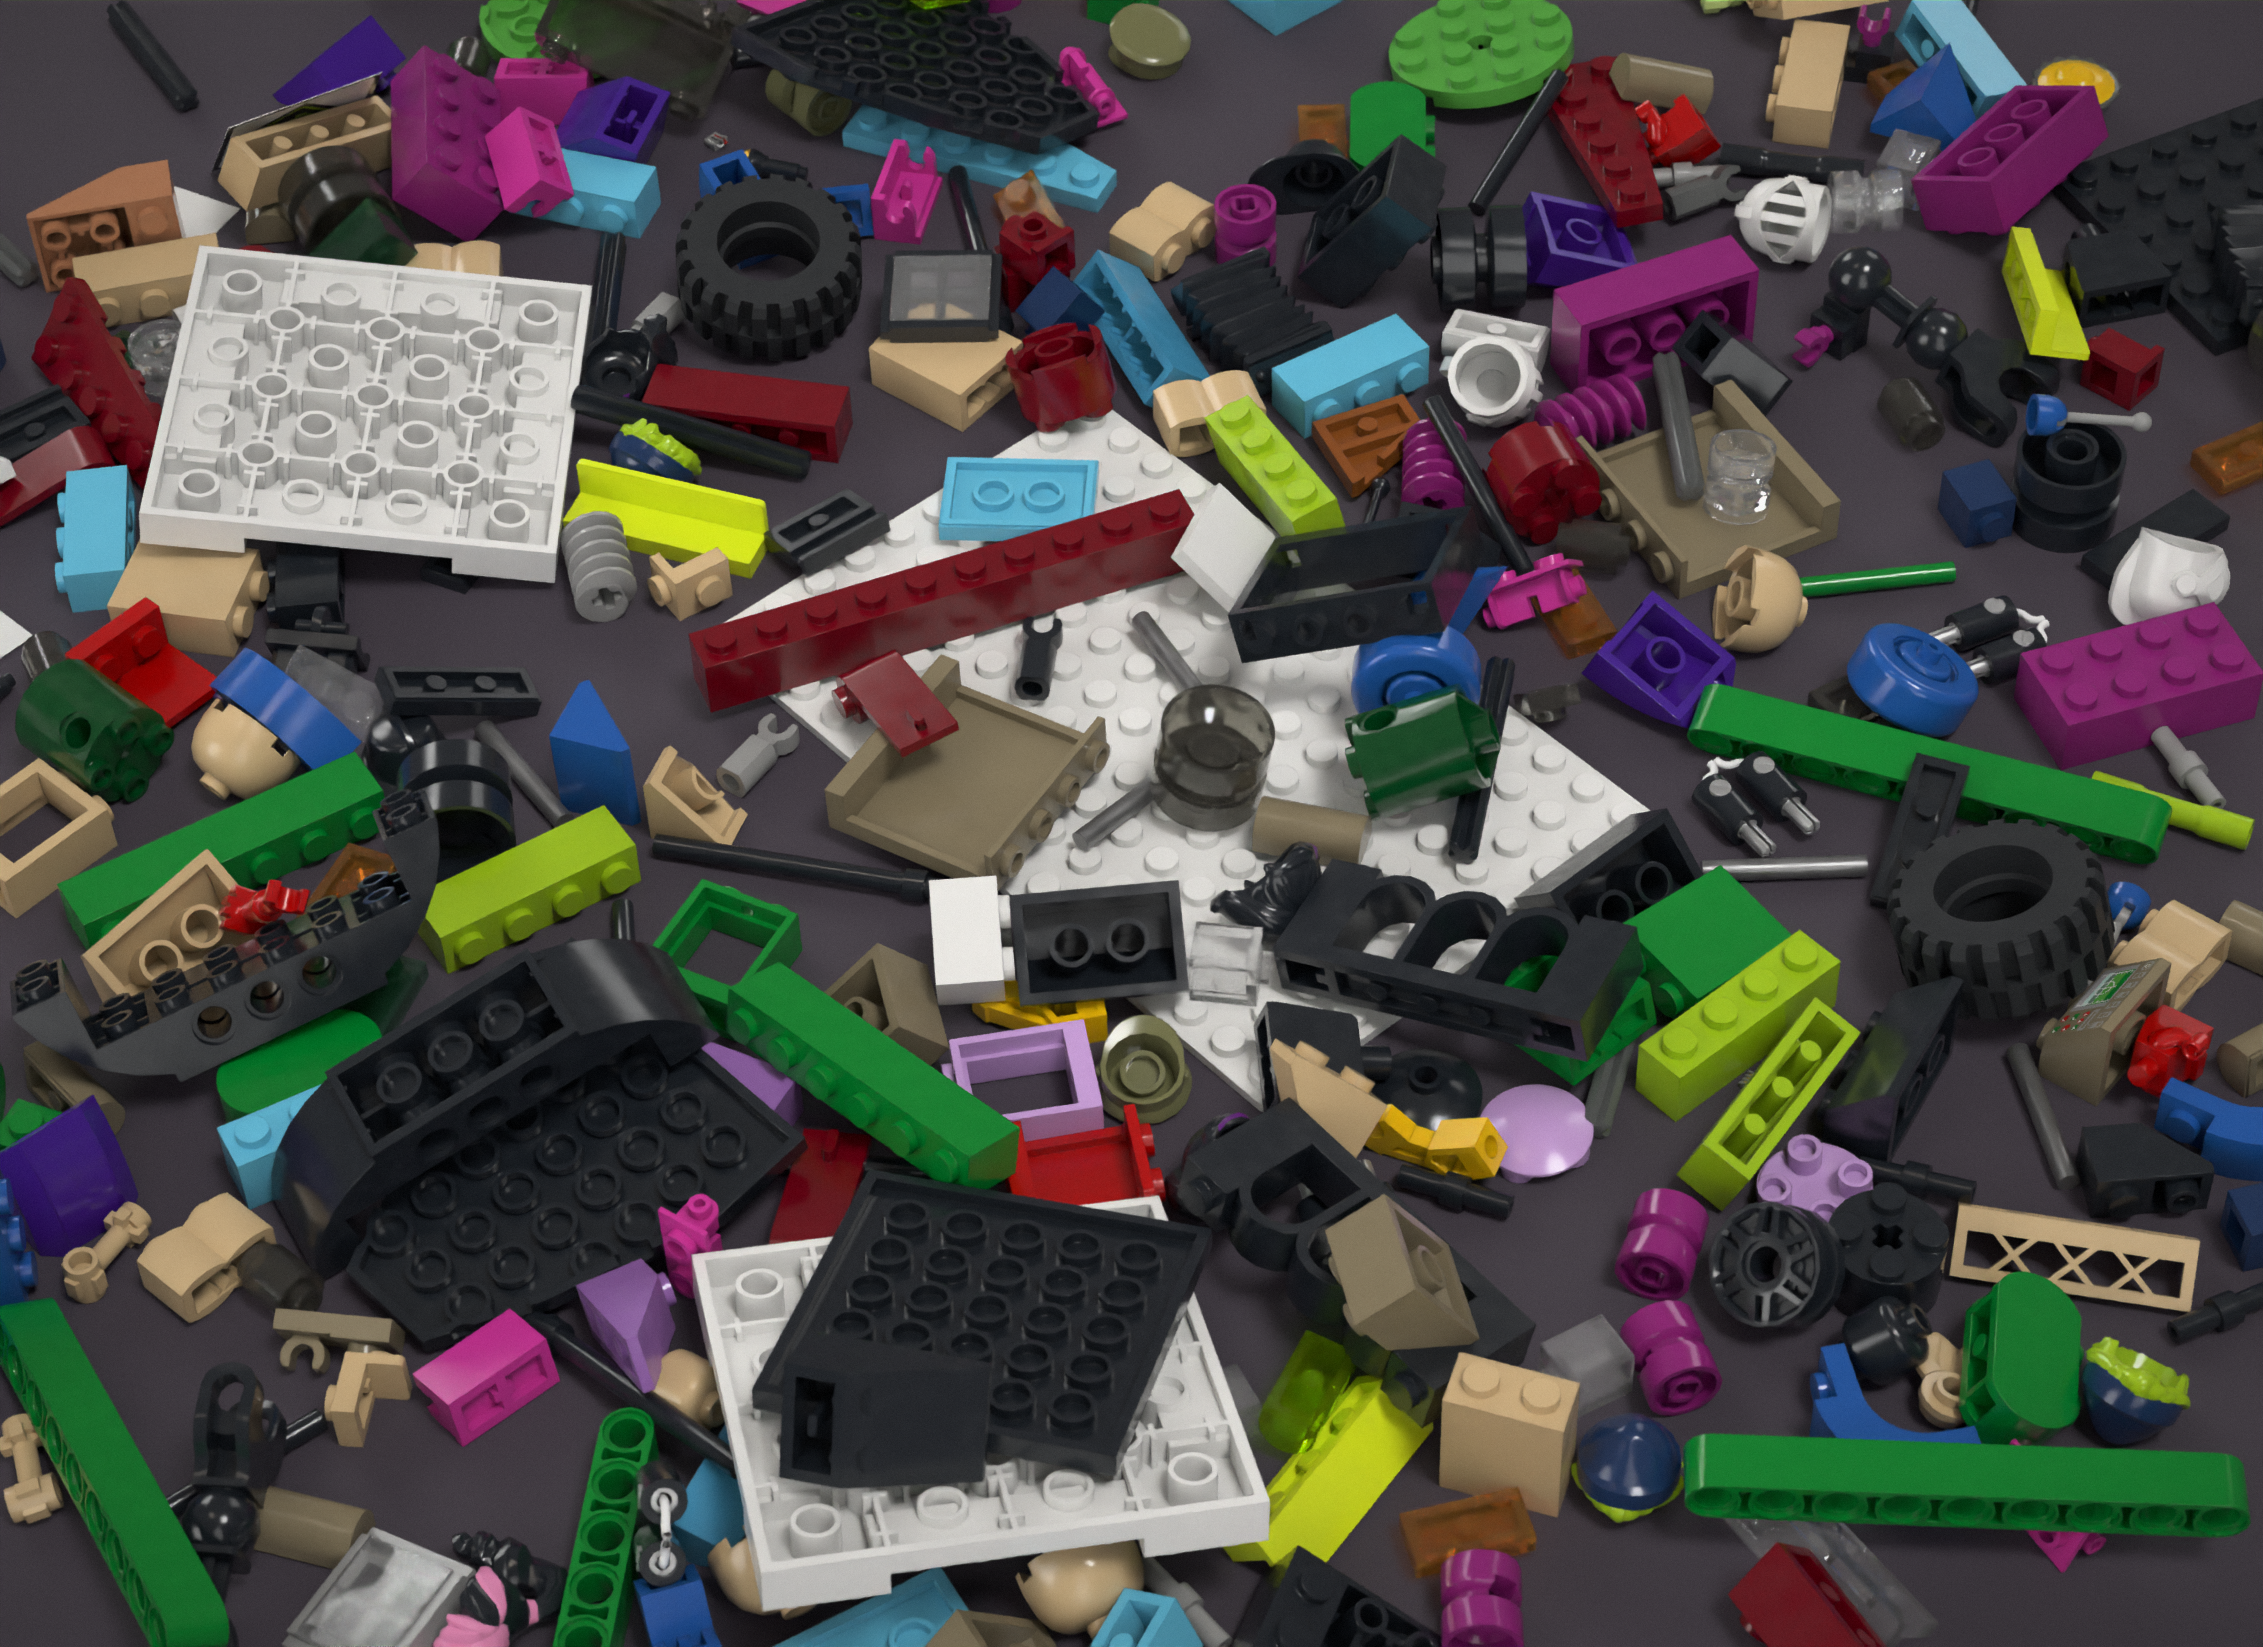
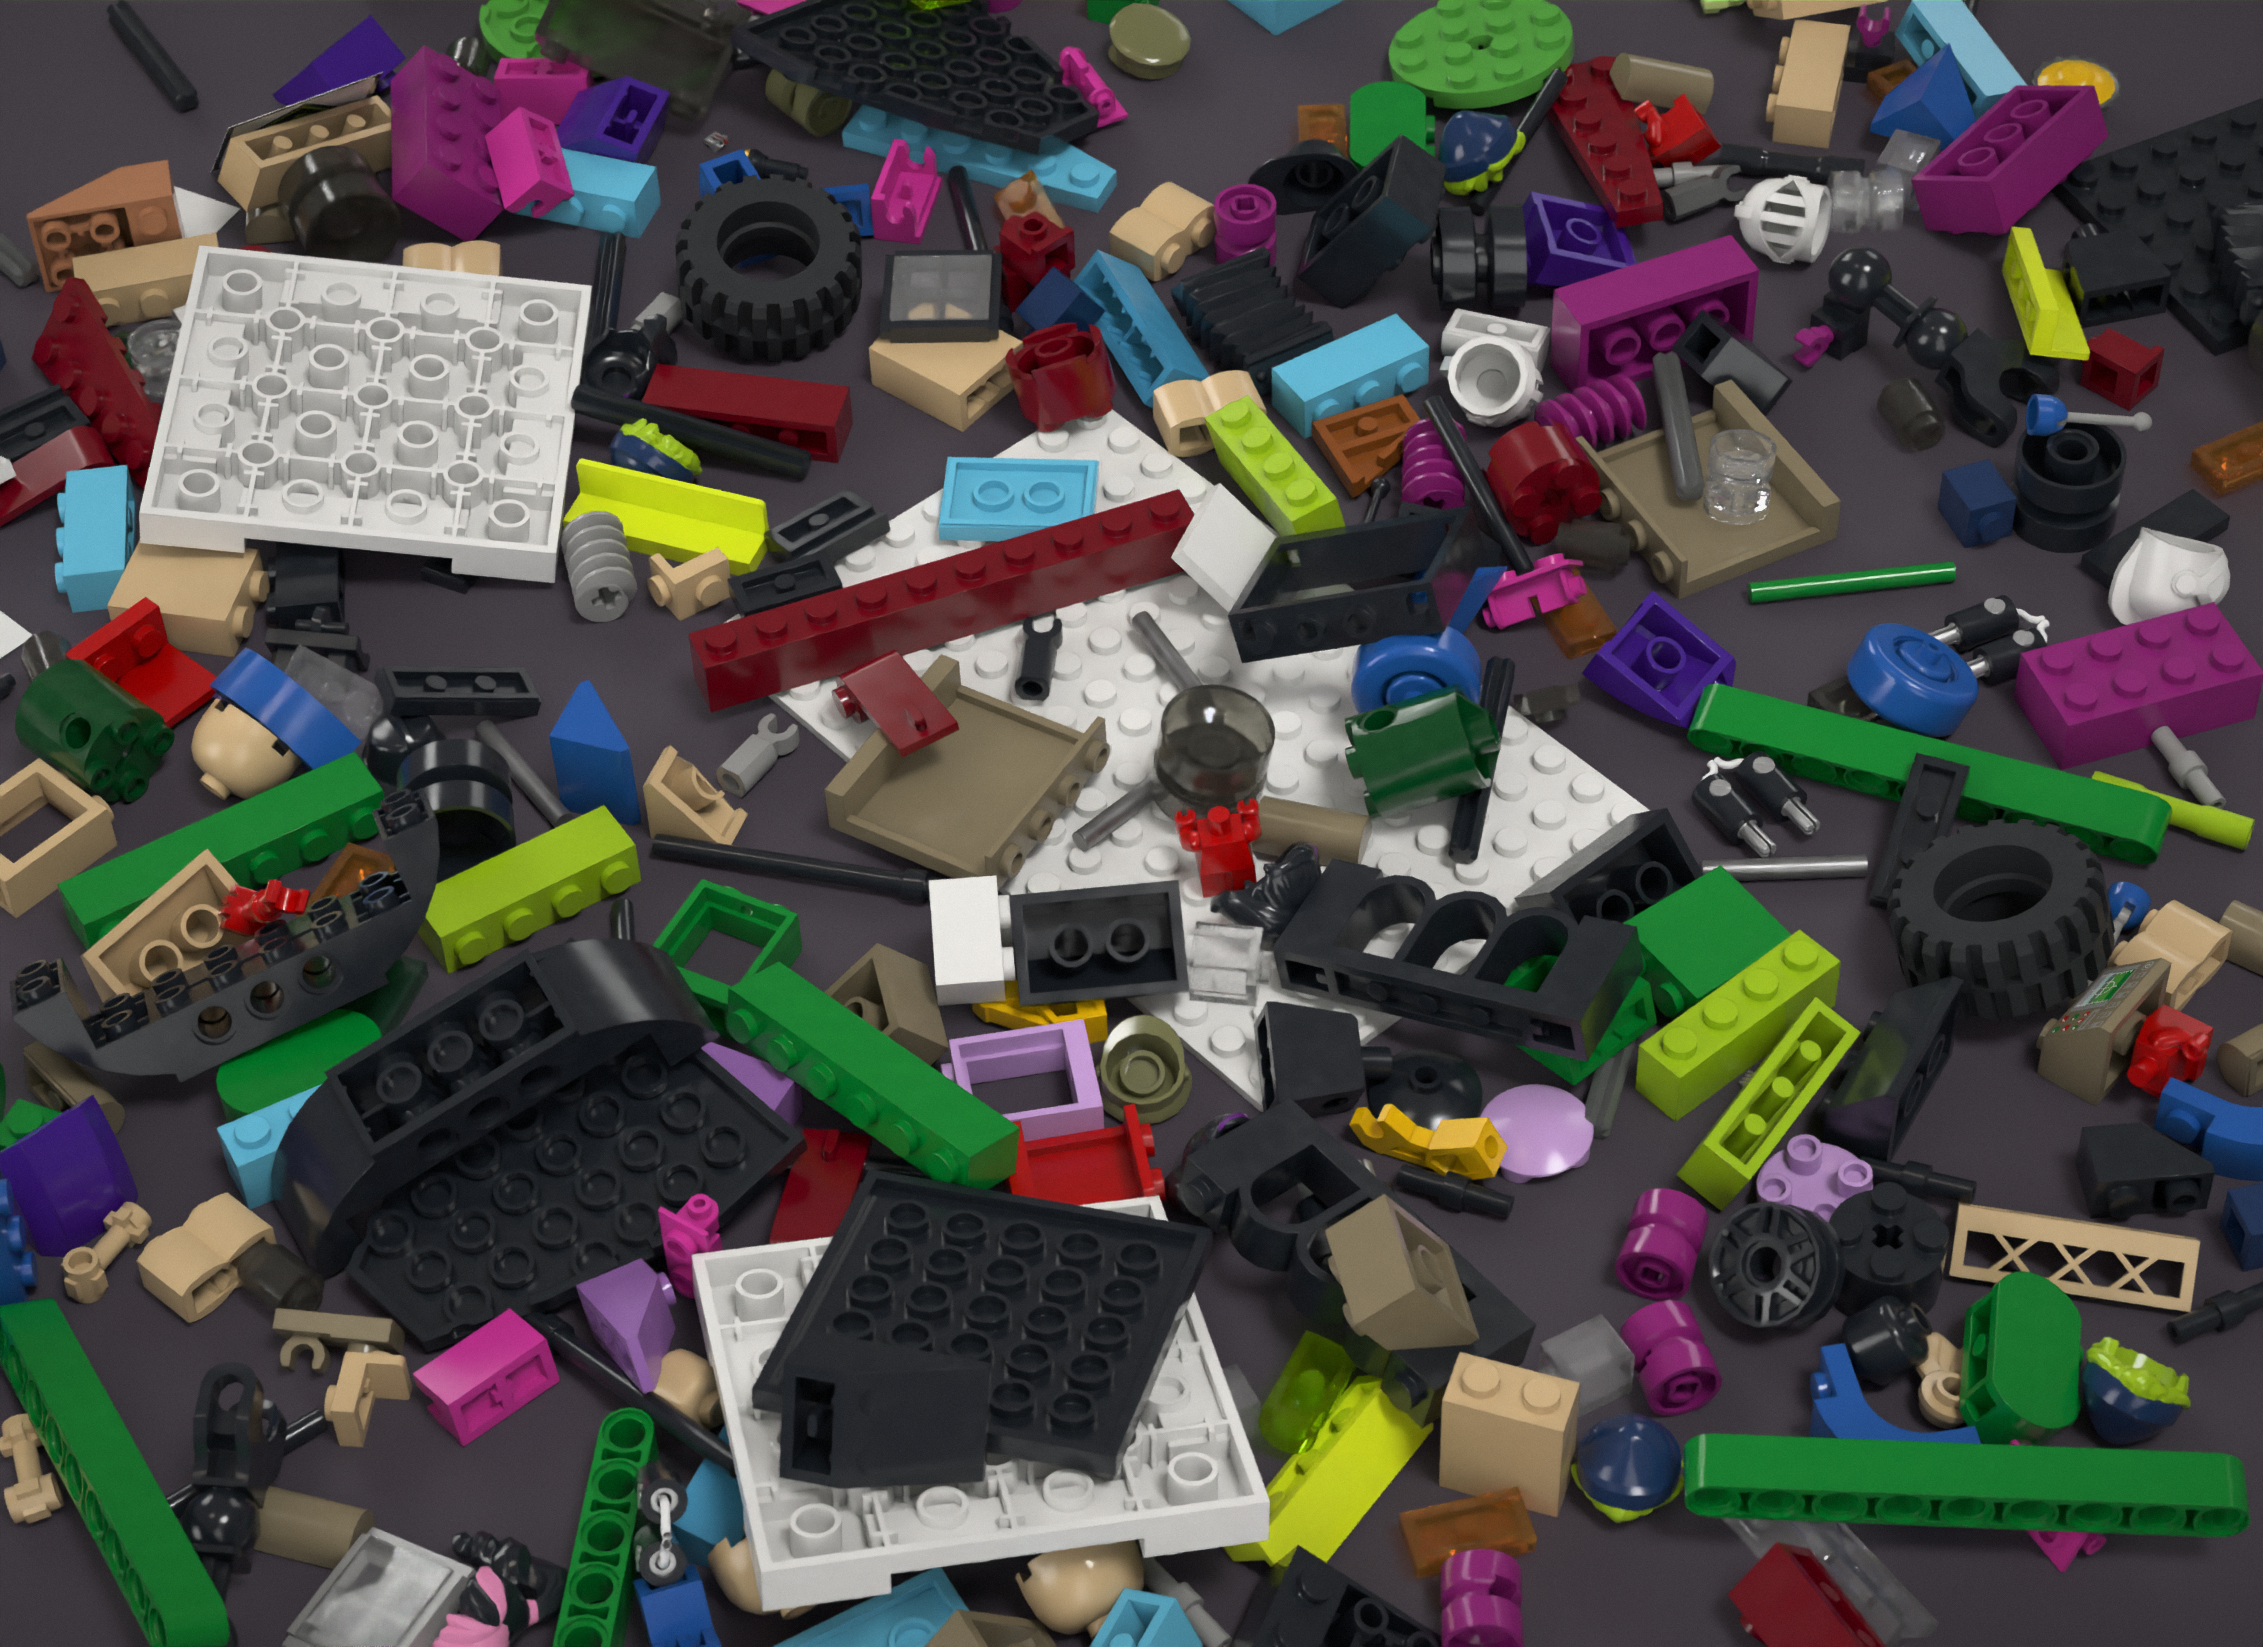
clear green brick [308,197,418,266] -> none
tan slope [1270,1039,1388,1158] -> none
tan cylinder [1712,545,1808,653] -> none
flat silver bar [2006,1043,2080,1190] -> none
none -> black plate [727,550,843,618]
none -> red piece [1174,799,1262,898]
none -> dark blue hair [1437,110,1526,195]

